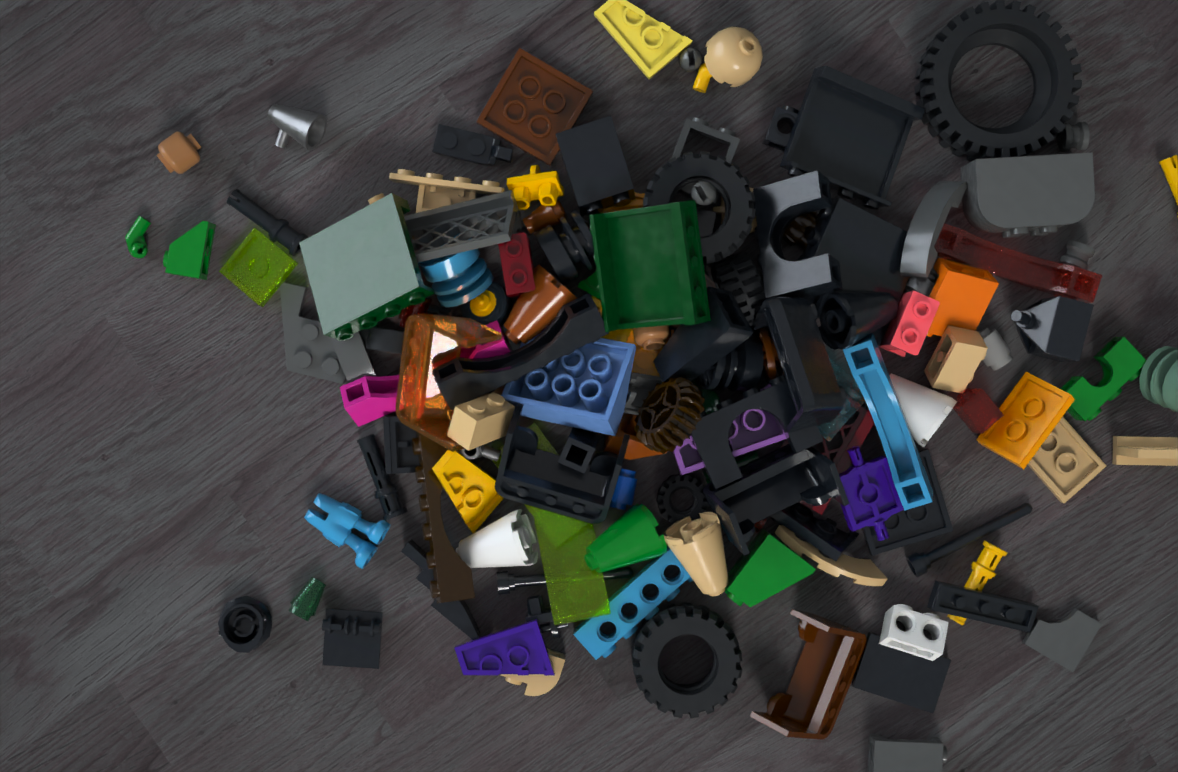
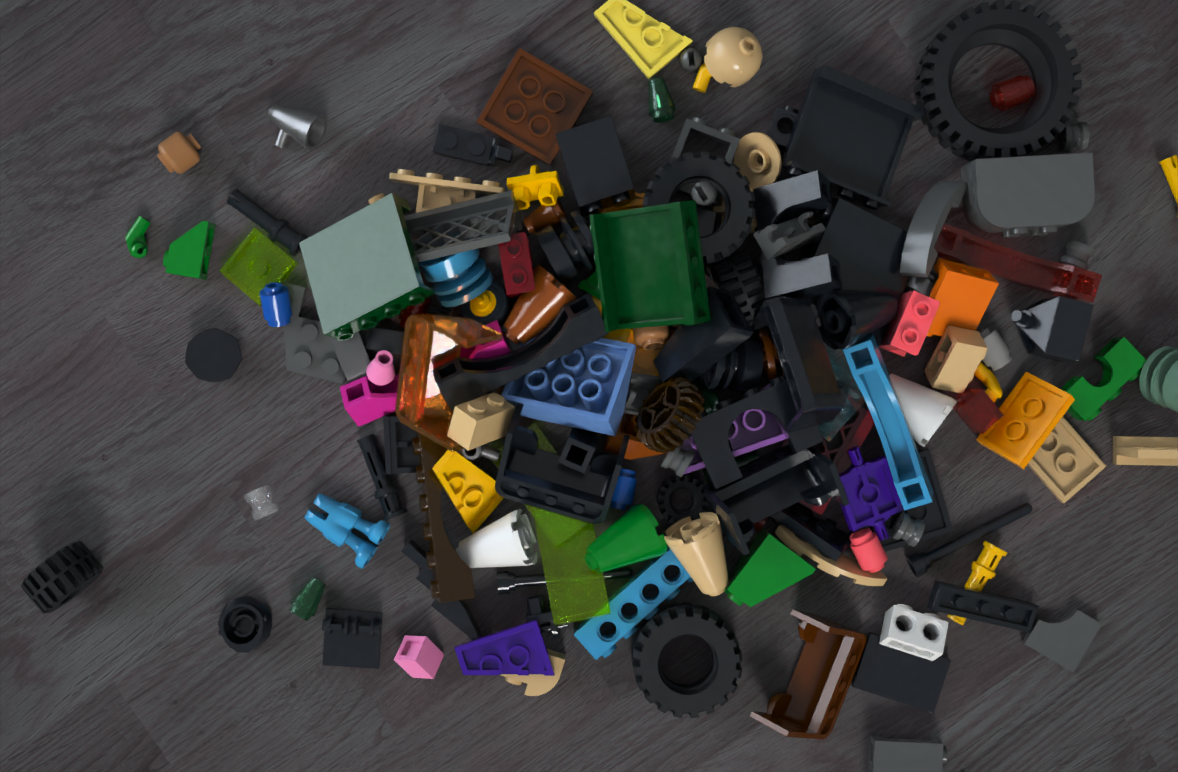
none -> black tyre [21,541,104,614]
none -> black hat [185,328,243,382]
none -> clear wheel [243,484,281,521]
none -> blue brick [259,282,293,327]
none -> bright pink cone [366,350,395,386]
none -> bright pink panel [394,635,444,679]
none -> clear green cone [648,78,676,123]
none -> dark grey wheel [660,446,695,477]
none -> tan dish [734,132,782,189]
none -> dark grey hinge [753,211,826,259]
none -> coral brick [849,528,888,573]
none -> dark grey wheel [891,512,925,547]
none -> yellow arm [974,362,1003,404]
none -> clear red brick [989,75,1035,112]

